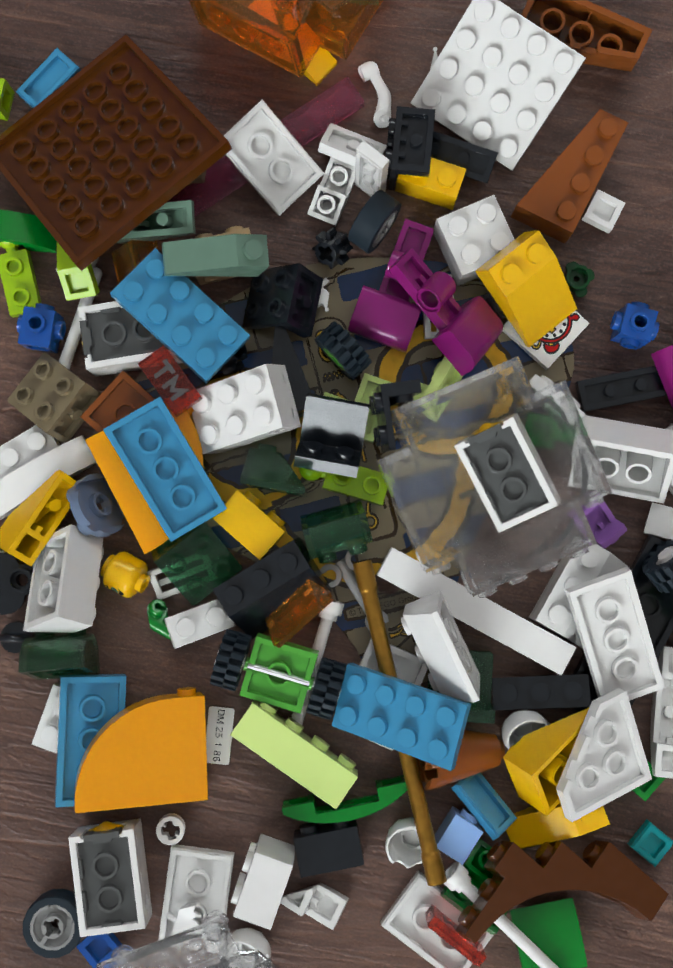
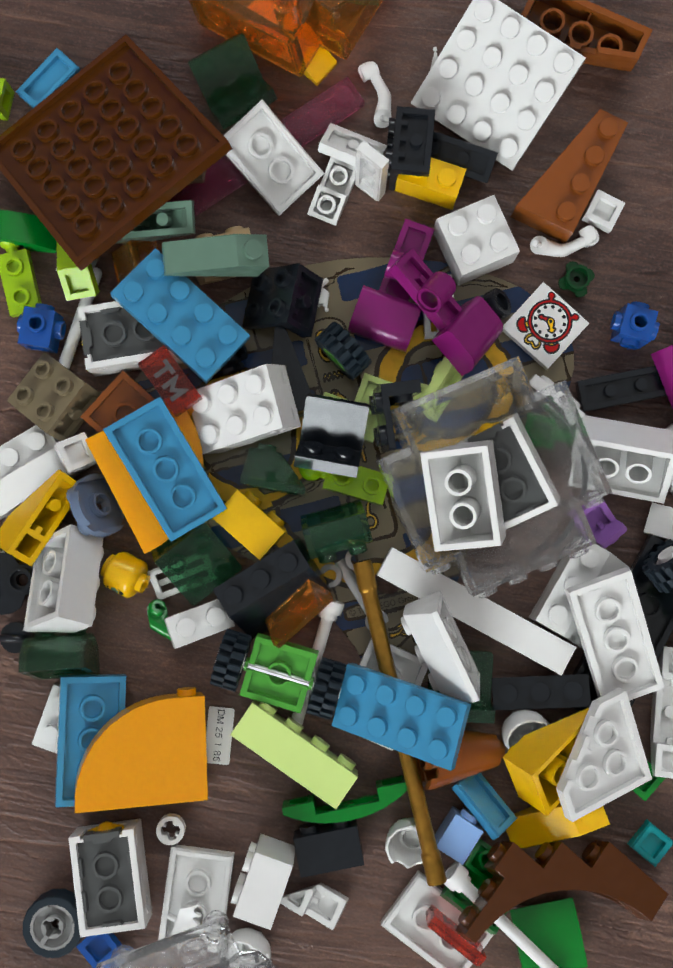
black gear [312,227,353,269] -> none
black wheel [348,190,401,254] -> none
yellow slope [475,230,577,347] -> none
none -> white plate [54,432,97,475]
none -> clear green bracket [188,33,278,129]
none -> white slope [420,440,506,552]
none -> white piece [530,225,599,257]

